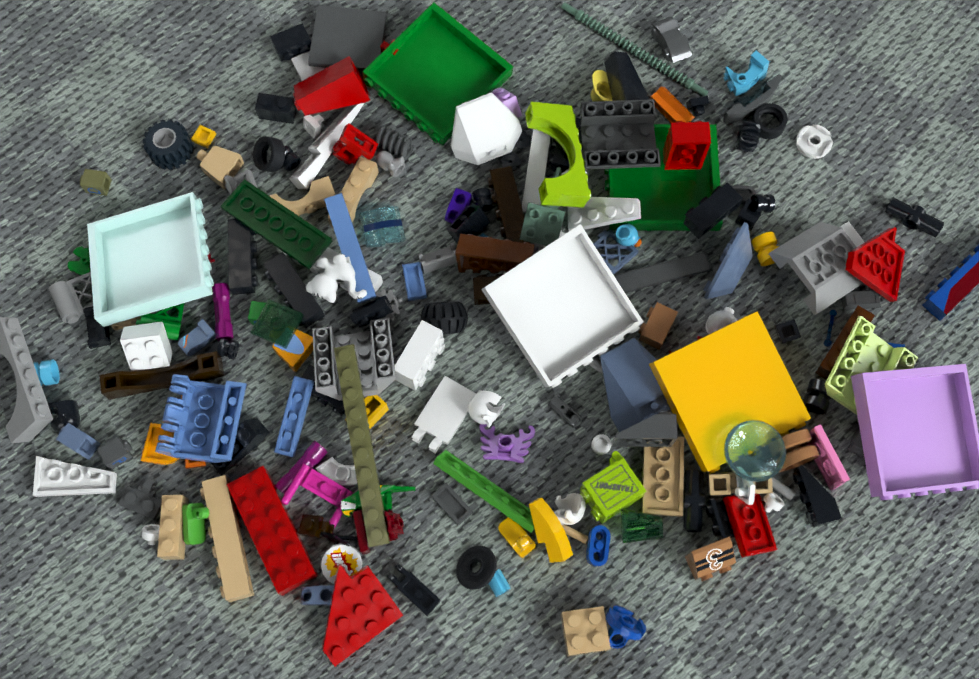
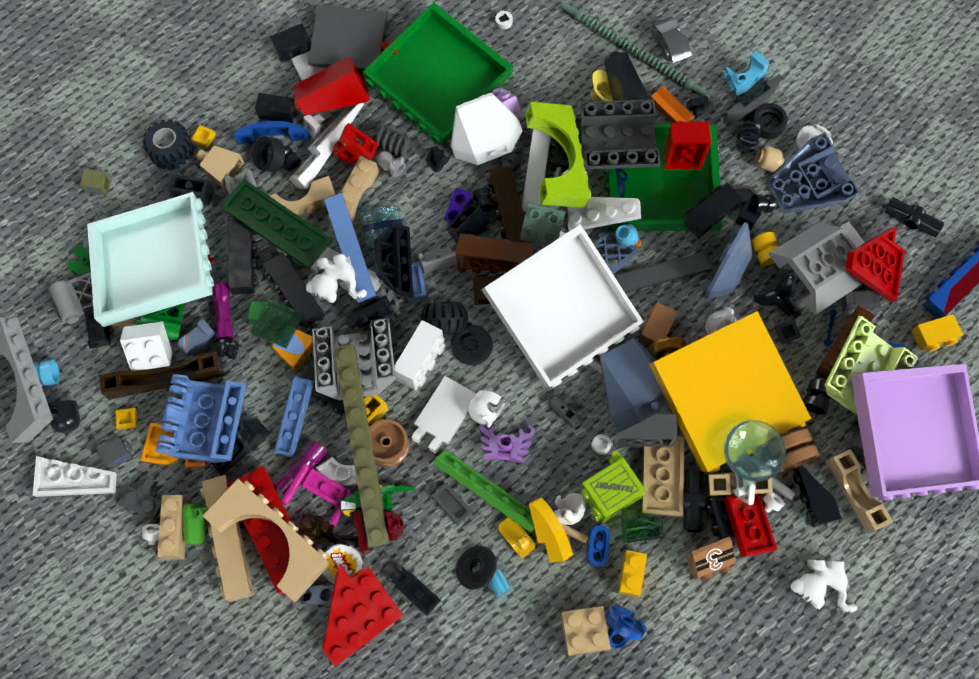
sand blue brick [56,423,101,460] -> none
bright pink tile [806,424,850,490] -> none
none -> yellow tile [115,407,137,430]
none -> black brick [168,174,214,206]
none -> tan arch [203,479,330,602]
none -> blue slope [234,121,309,144]
none -> medium nougat wheel [369,419,410,467]
none -> black wedge [374,223,414,298]
none -> black tile [425,146,450,173]
none -> black wheel [451,325,493,365]
none -> white tile [496,11,513,29]
none -> hand [615,168,628,198]
none -> yellow brick [617,550,647,598]
none -> pearl gold piece [649,337,687,360]
none -> black piece [753,275,802,318]
none -> tan head [755,146,784,172]
none -> sand blue wedge [766,132,861,213]
none -> white animal [790,560,857,613]
none -> tan arch [826,449,893,534]
none -> yellow brick [912,314,963,352]

